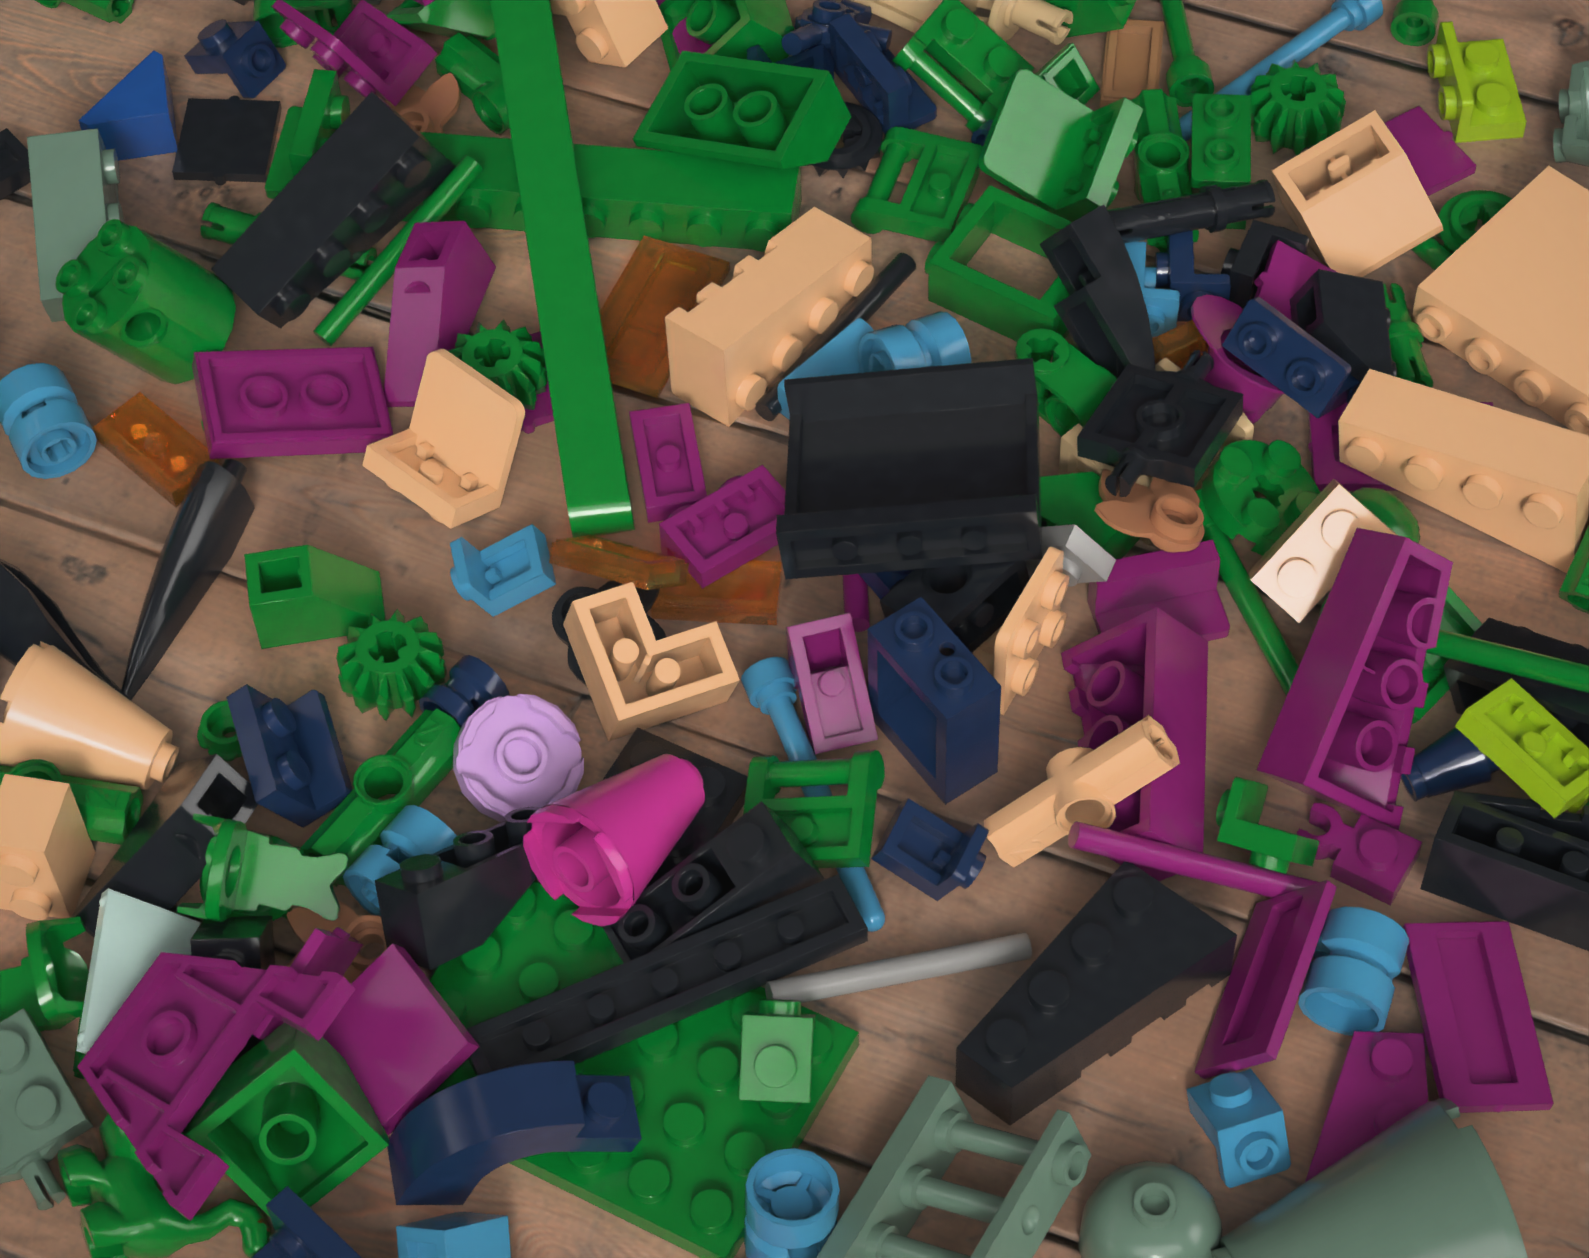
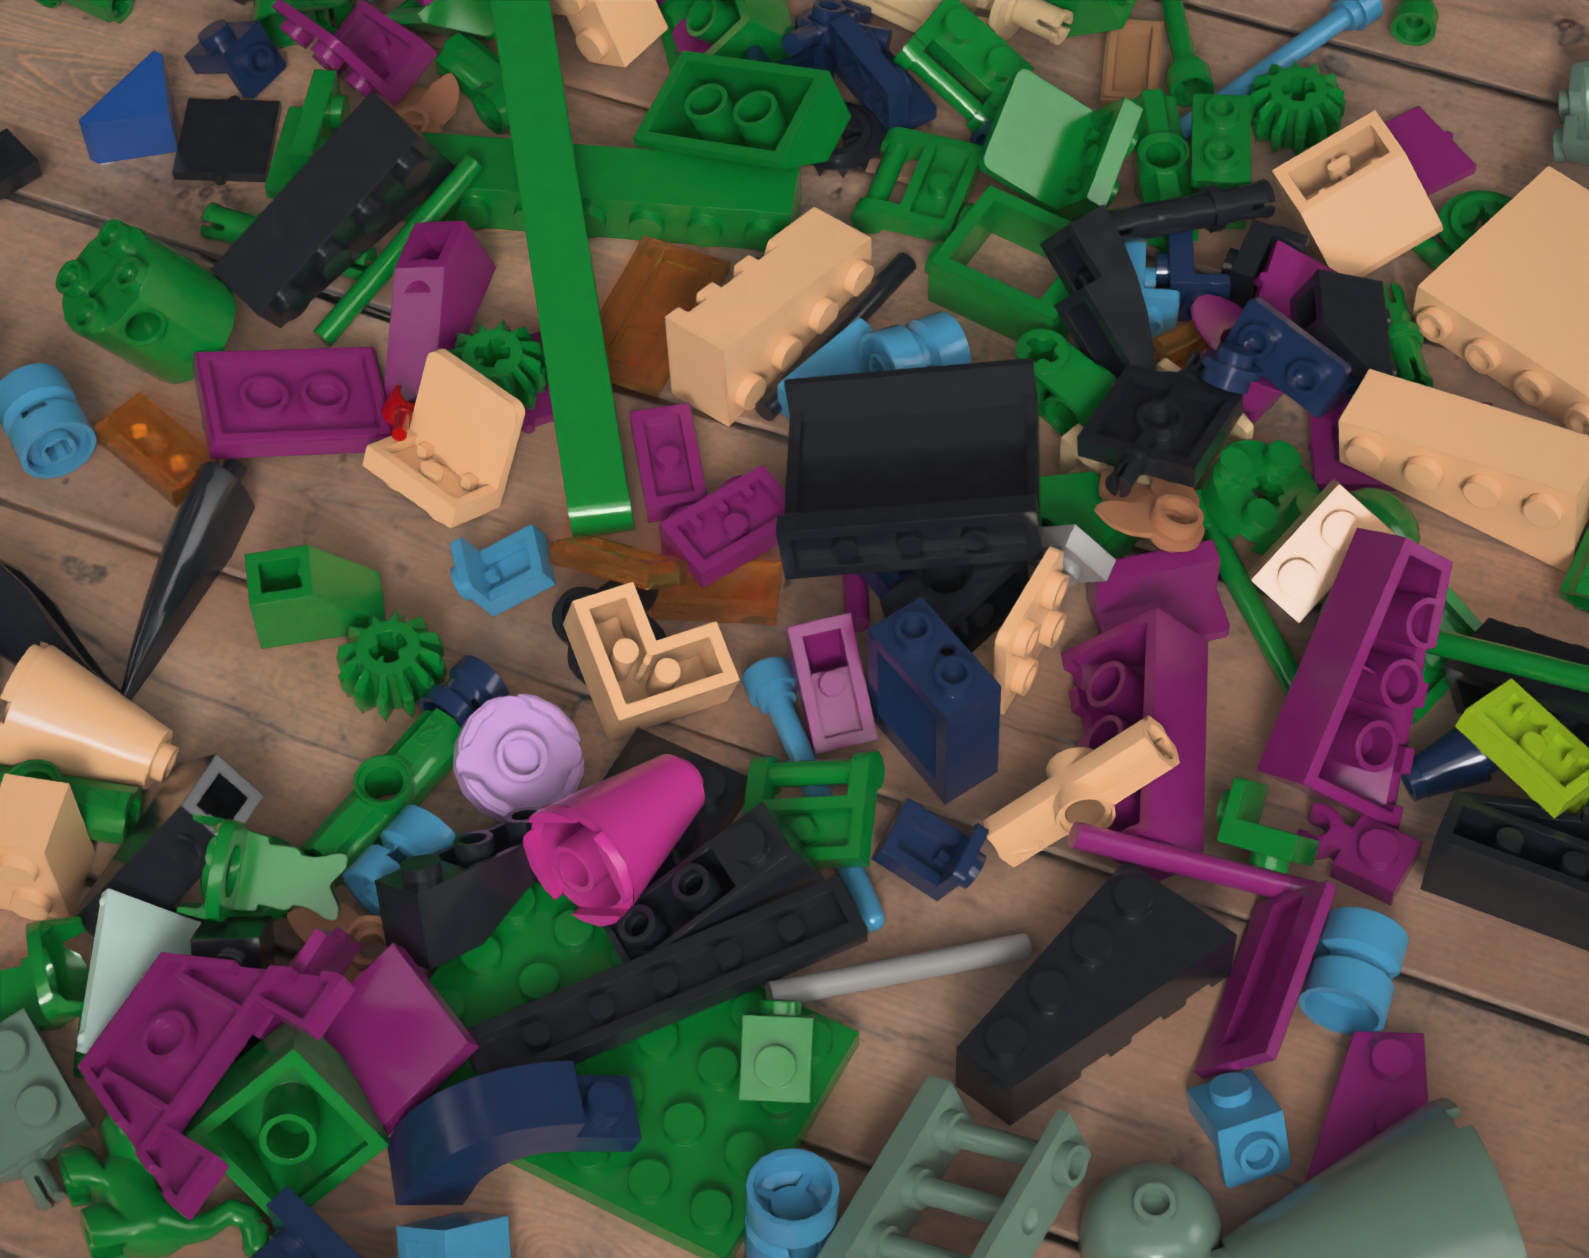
sand green wedge [27,128,124,322] -> none
green plate [197,700,243,762] -> none
dark blue bracket [226,684,353,828] -> none
green slope [1036,43,1100,105] -> none
magenta piece [1402,921,1554,1113] -> none
lime bracket [1427,21,1527,143] -> none
none -> red hand [381,384,415,442]
none -> dark blue plate [1200,343,1262,394]

